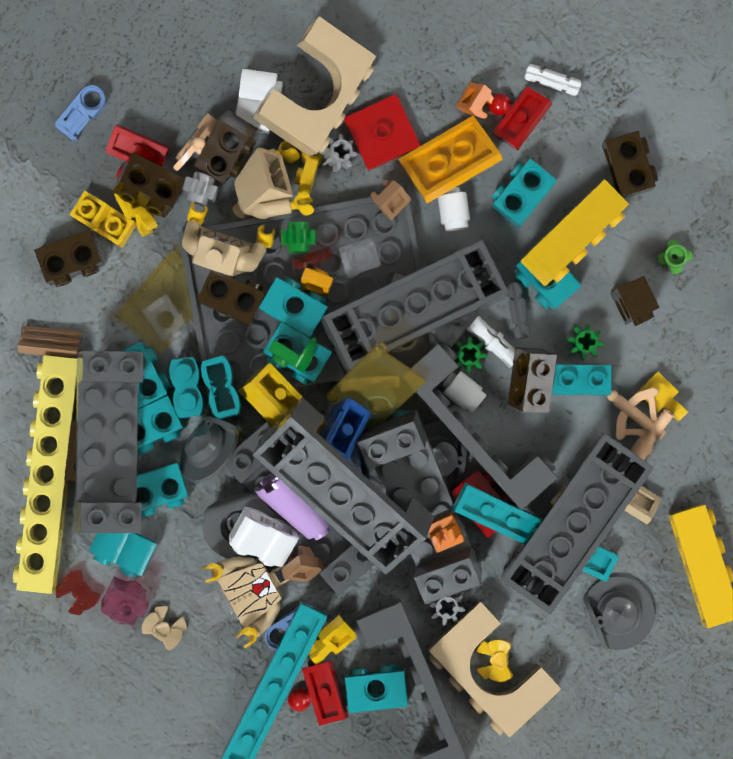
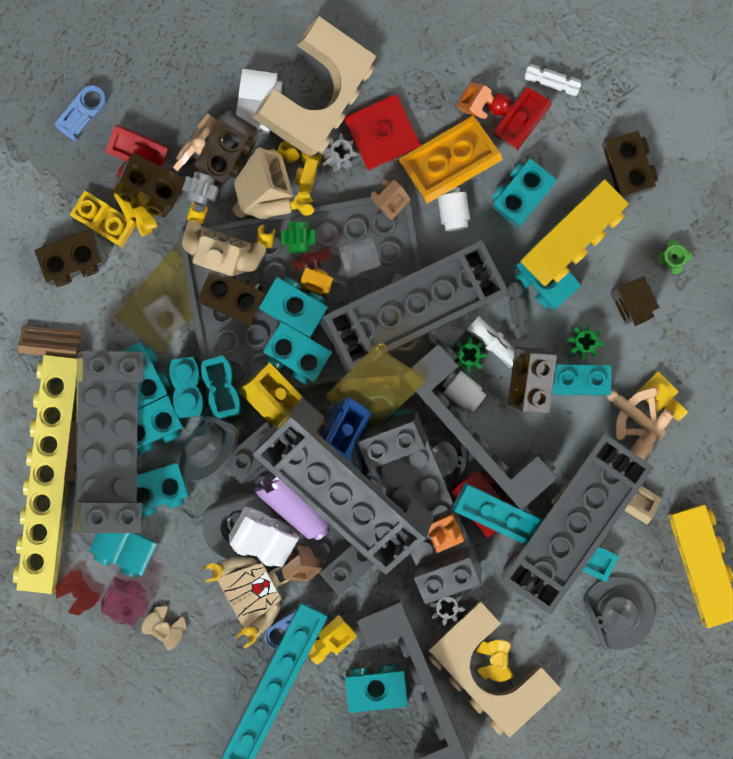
green plate [268,337,316,373] -> none
red plate [288,660,349,726] -> none

